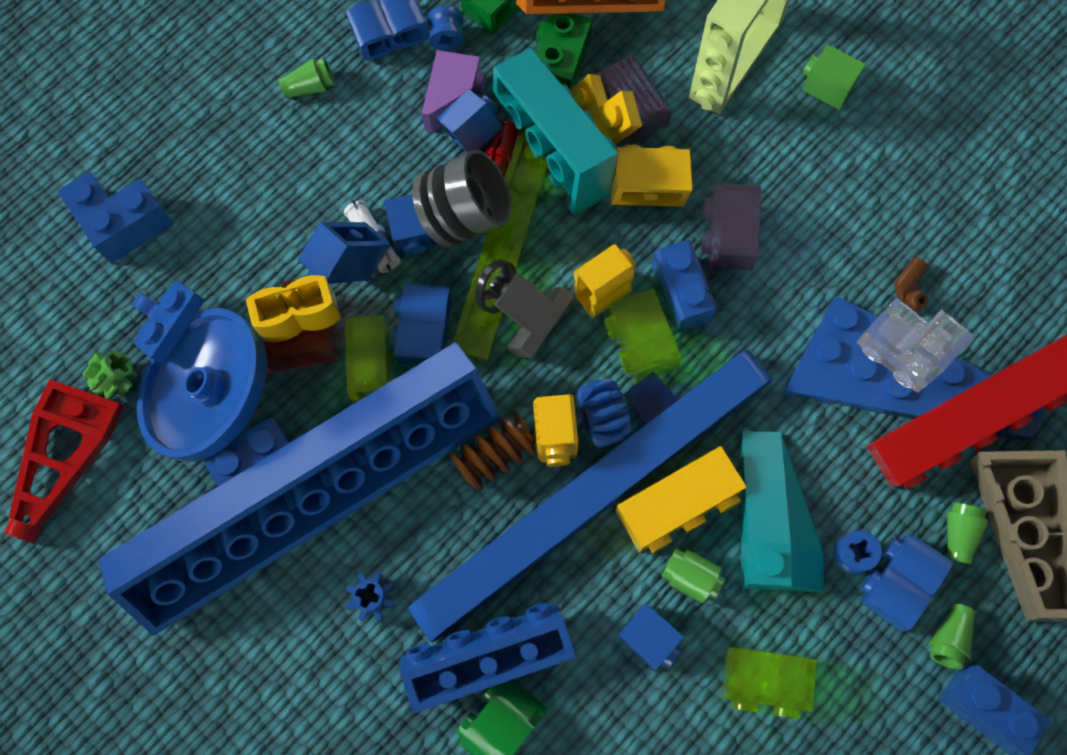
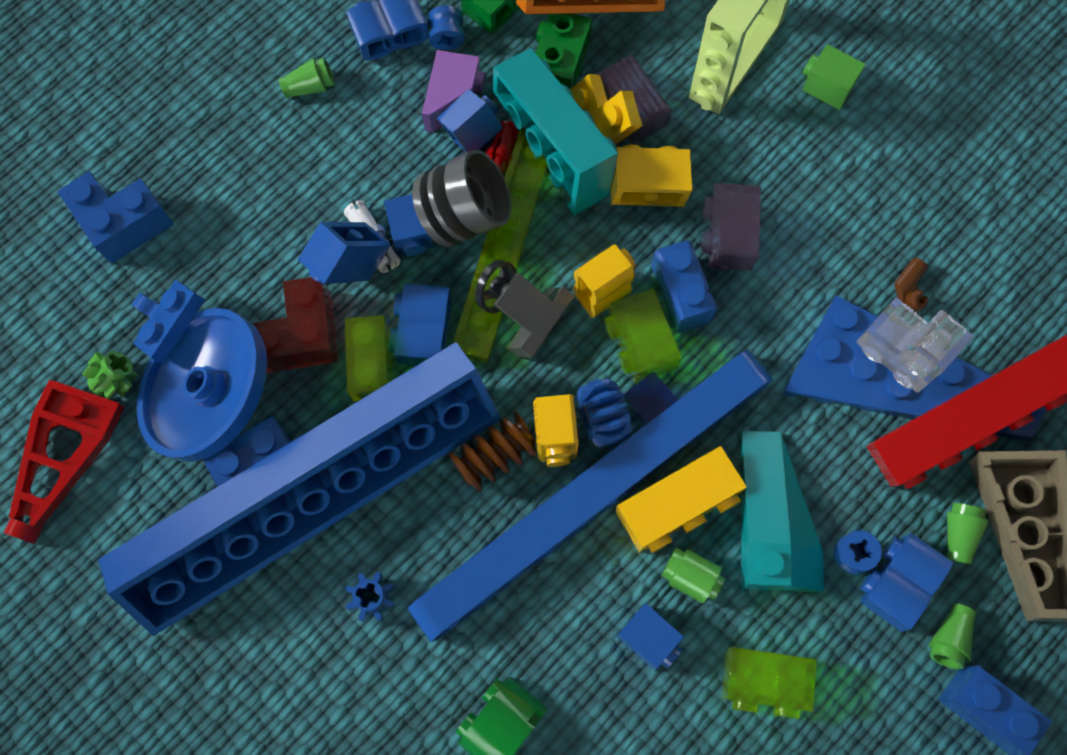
yellow brick [246,275,341,342] -> none
blue brick [400,603,576,714] -> none

